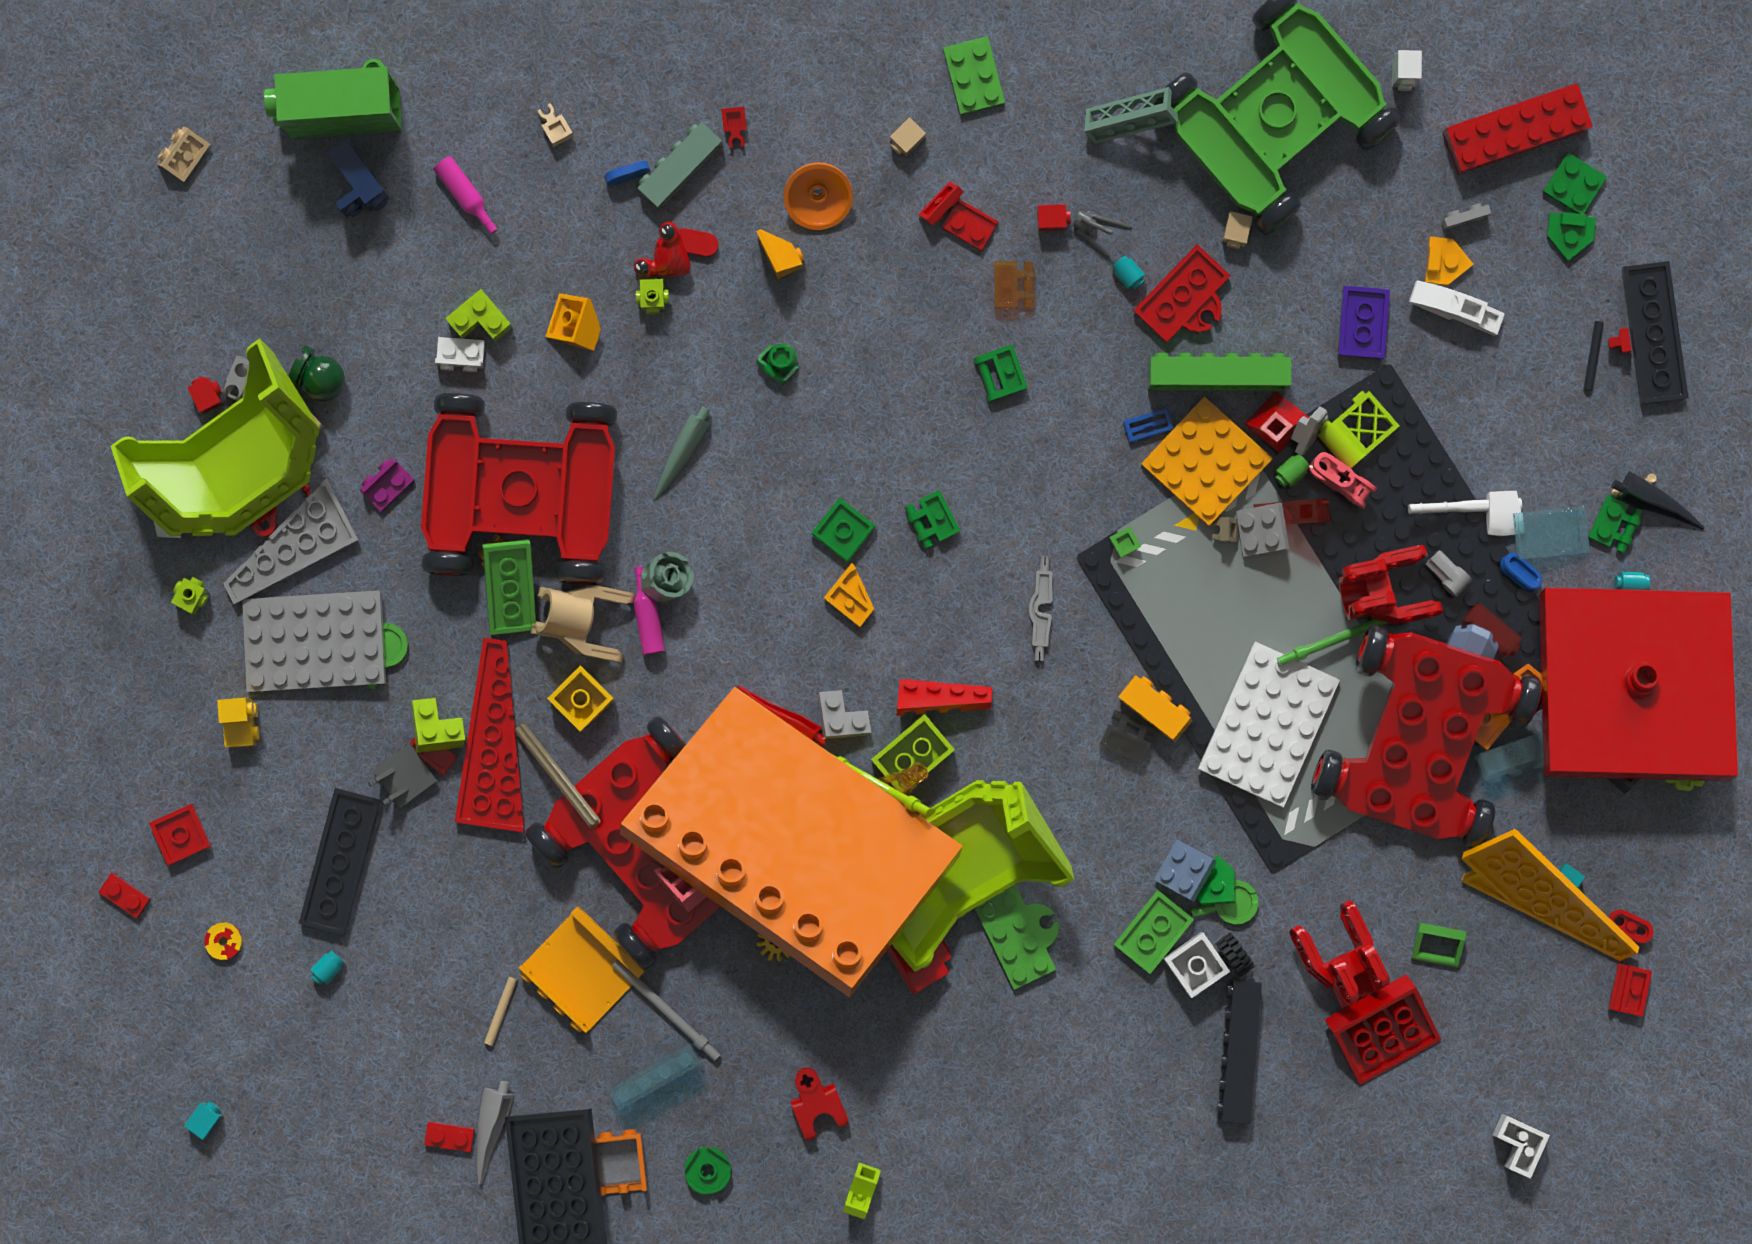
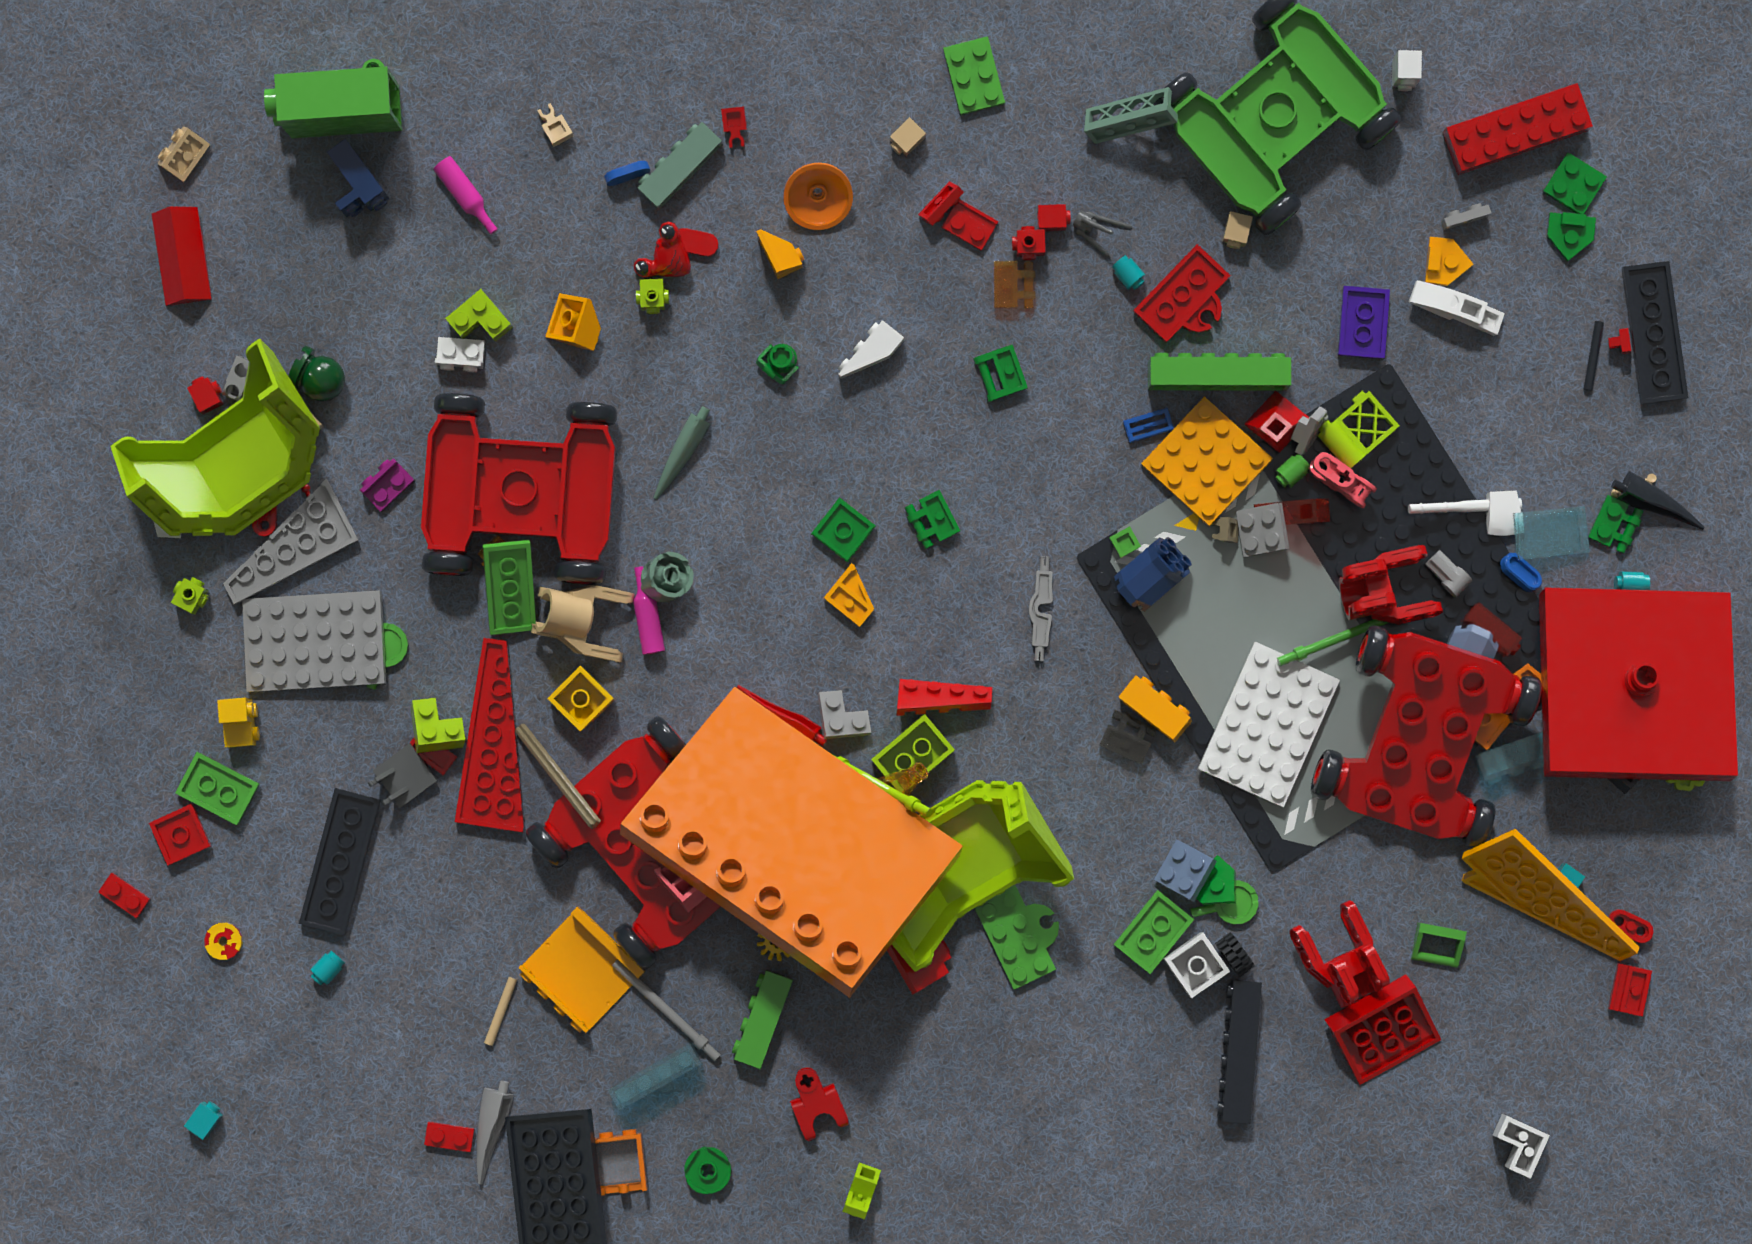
none -> red slope [152,206,212,306]
none -> bright green plate [175,752,260,825]
none -> bright green brick [732,970,793,1069]
none -> white slope [838,320,904,379]
none -> red brick [1012,226,1045,260]
none -> dark blue brick [1114,537,1192,612]

